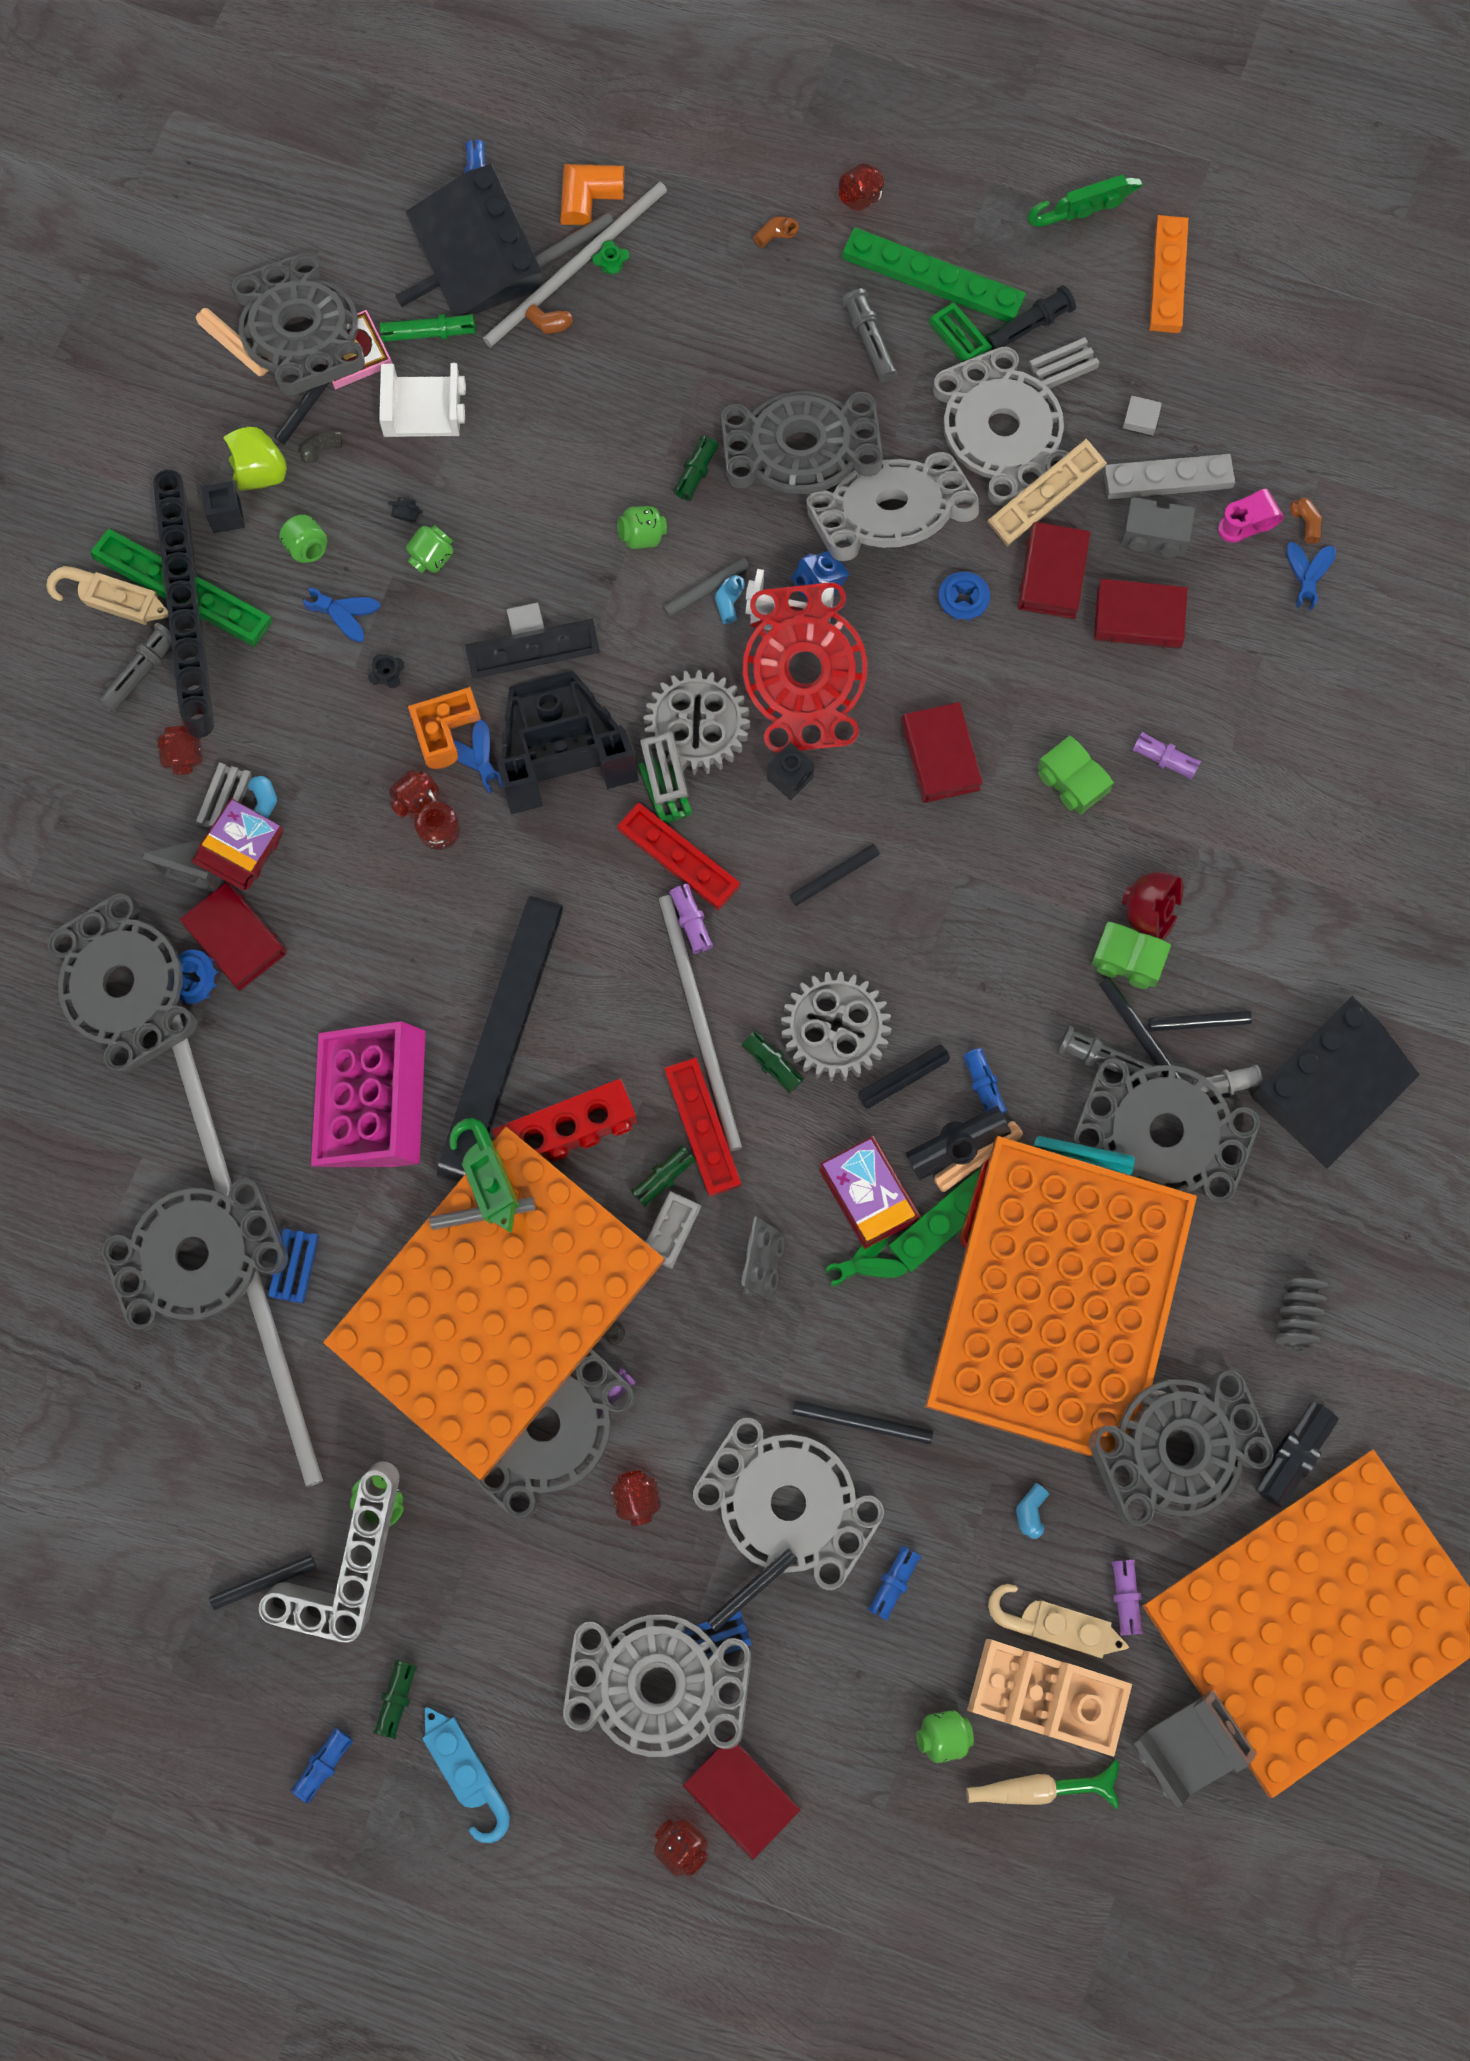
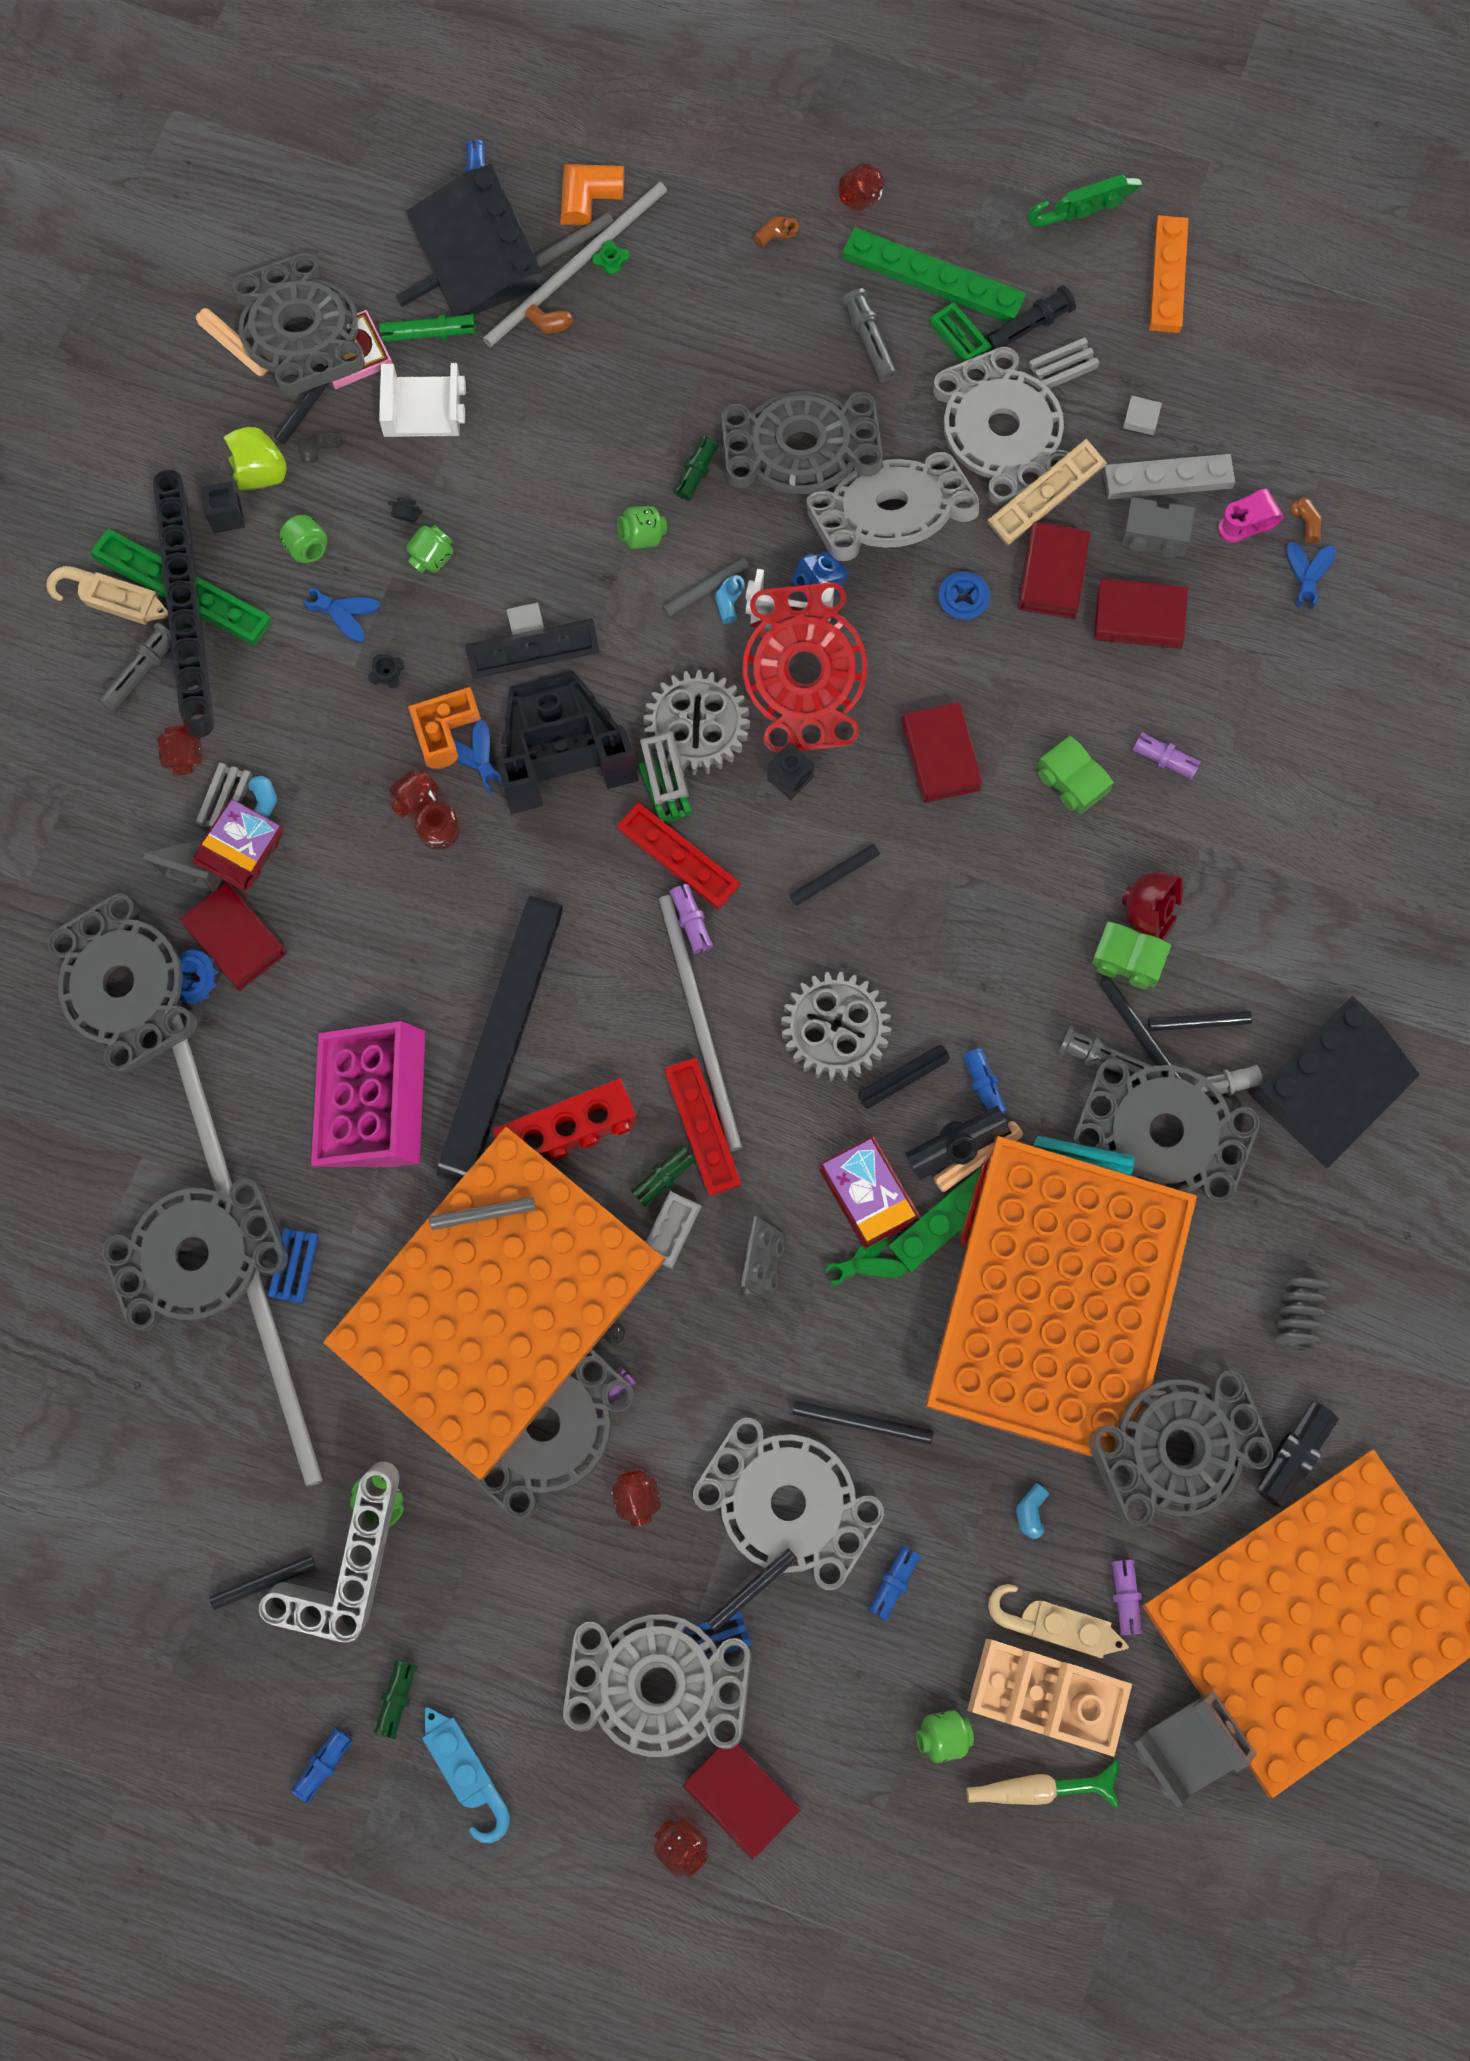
green plate [449,1118,520,1233] -> none
dark green pin [741,1030,805,1094] -> none

